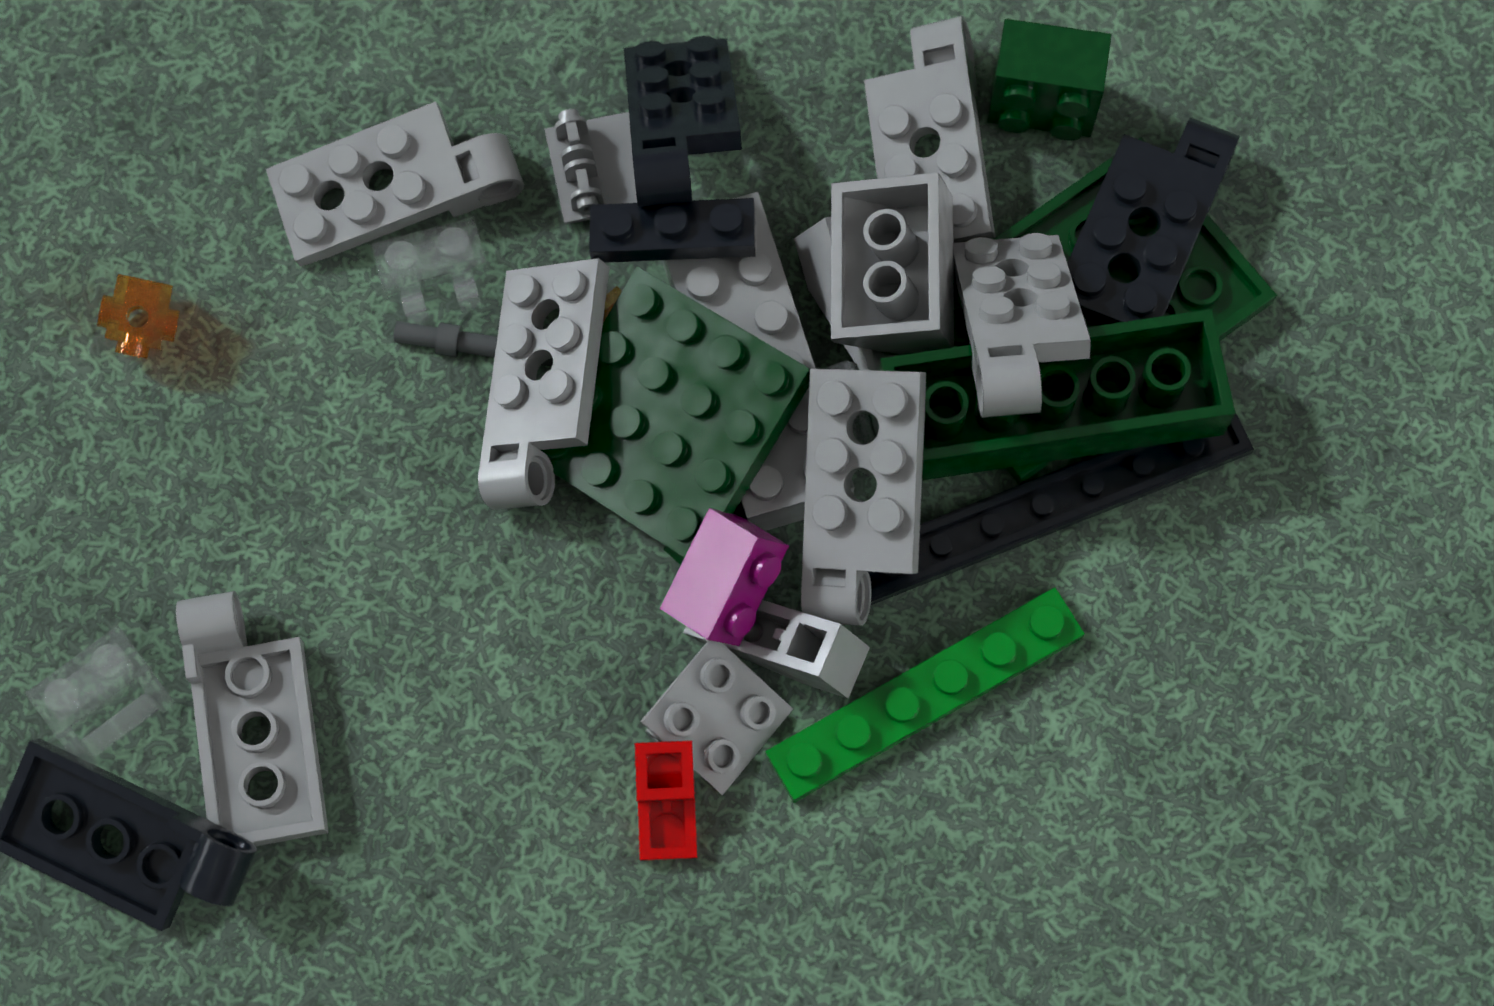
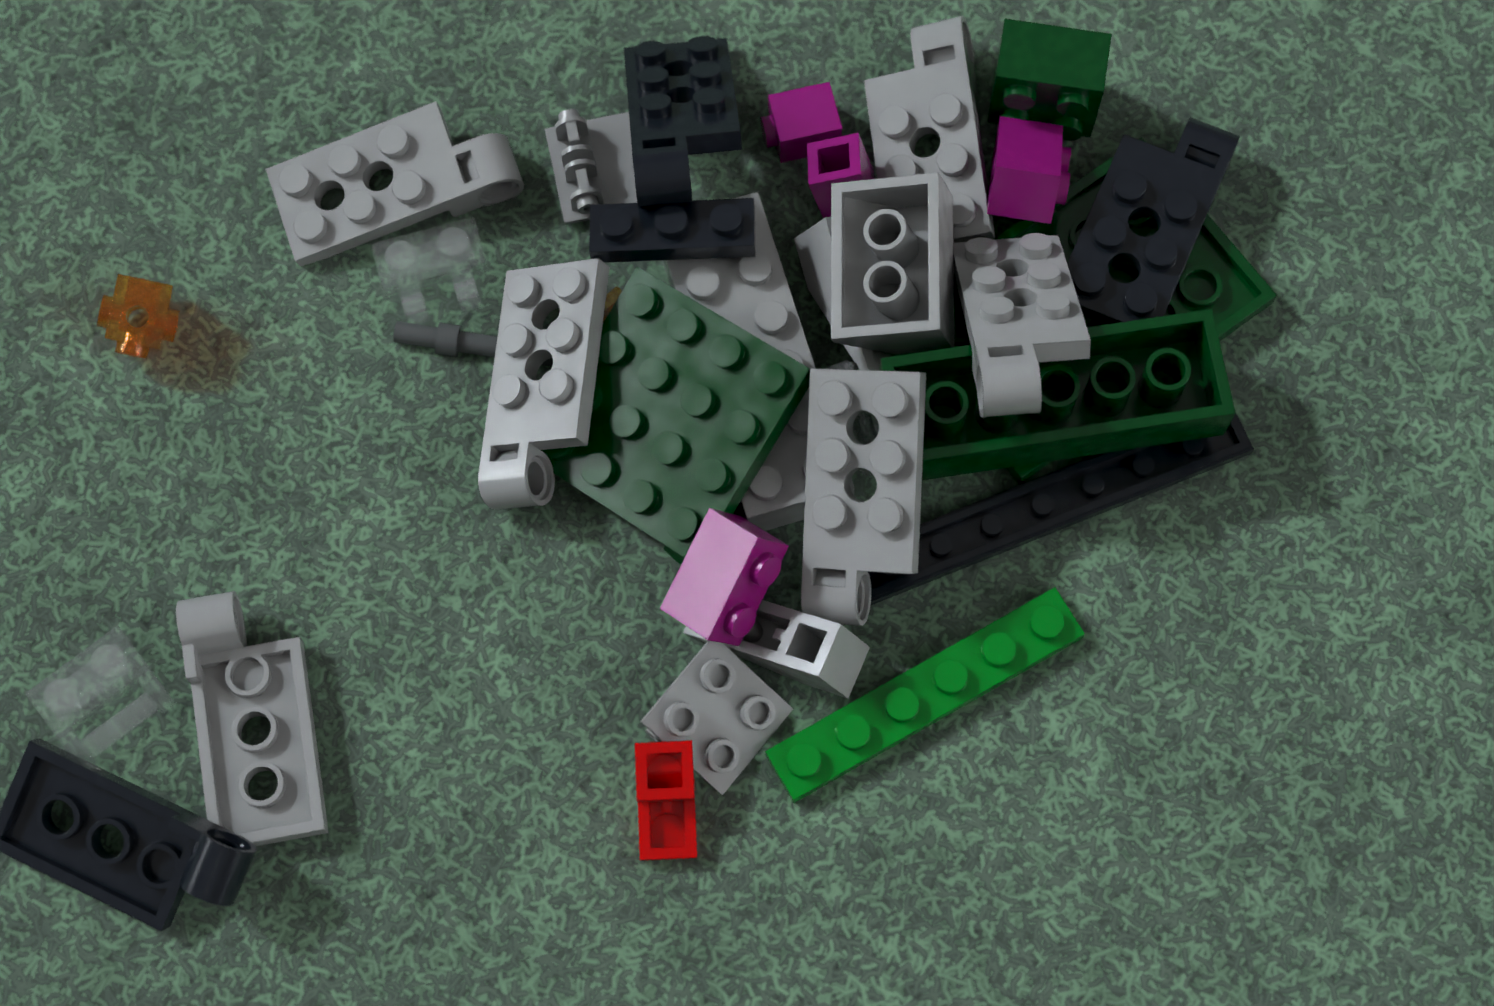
none -> magenta brick [760,82,842,163]
none -> magenta brick [807,132,875,219]
none -> magenta brick [987,116,1071,224]

